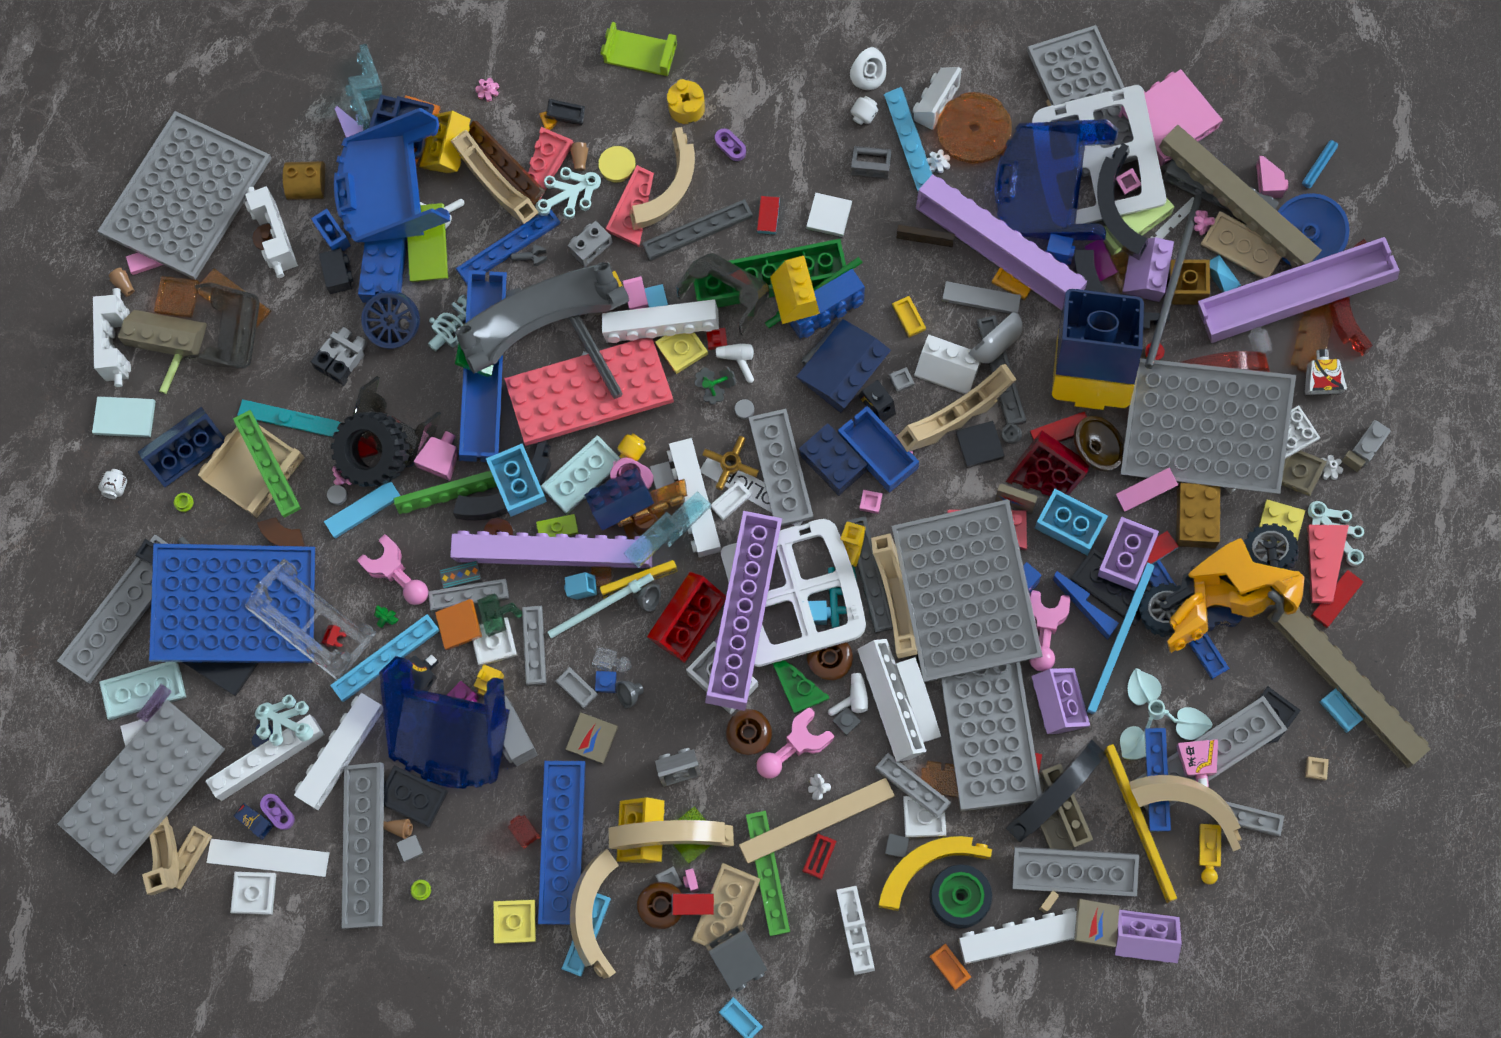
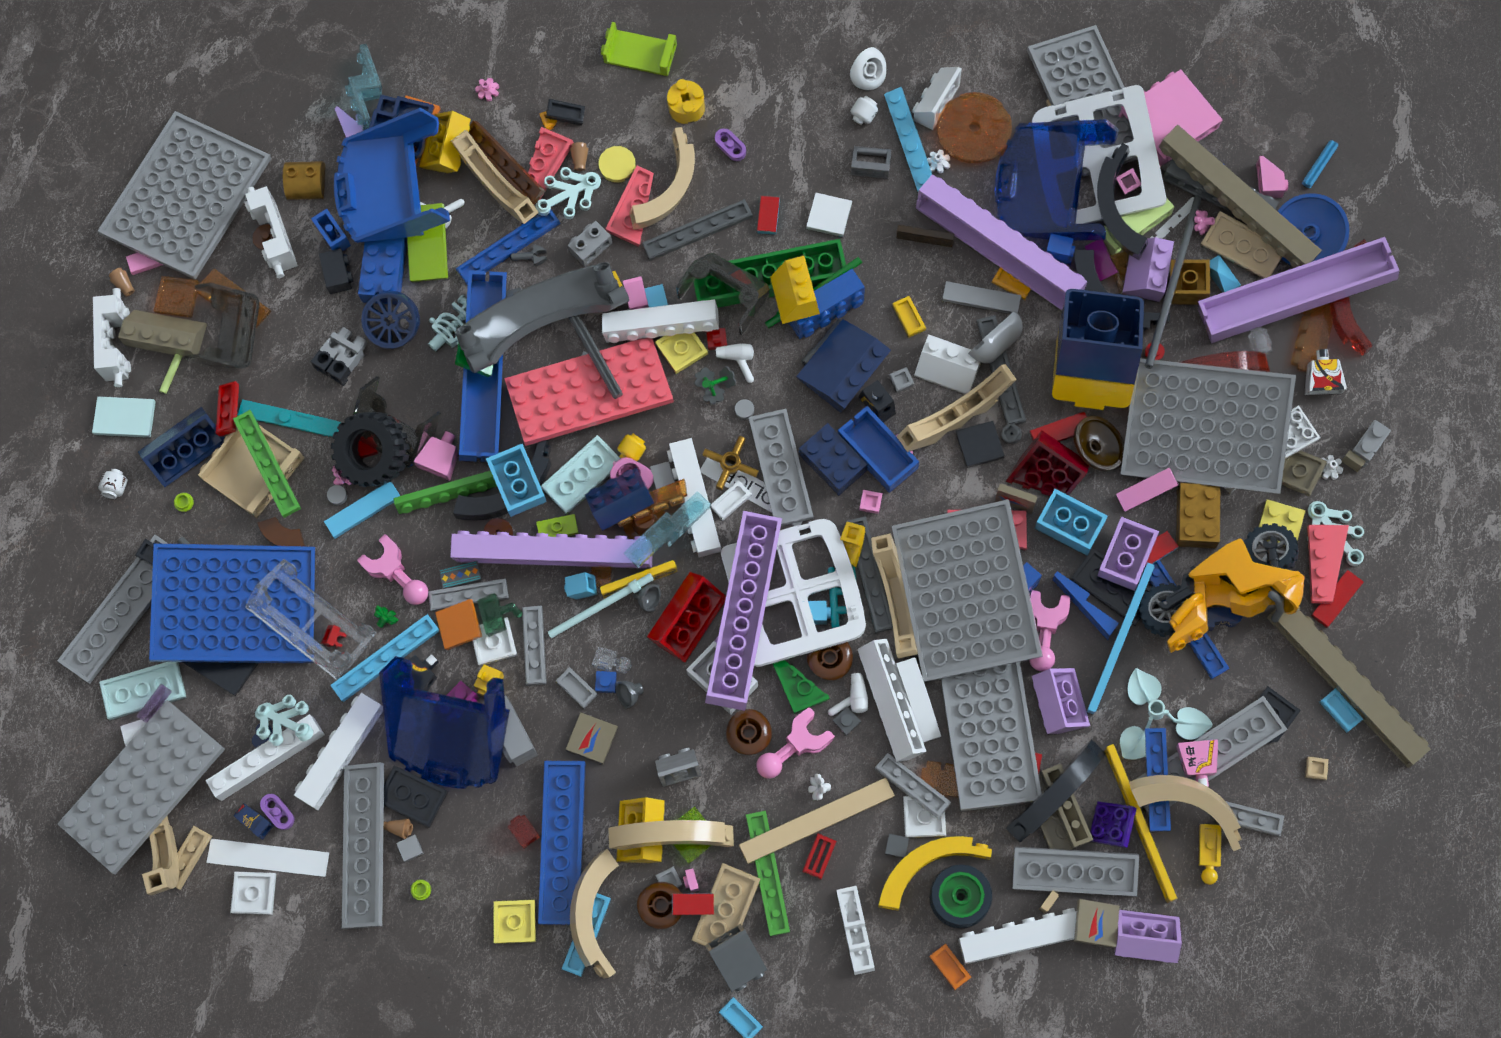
none -> red tile [216,381,239,436]
none -> dark purple tile [1090,801,1137,848]

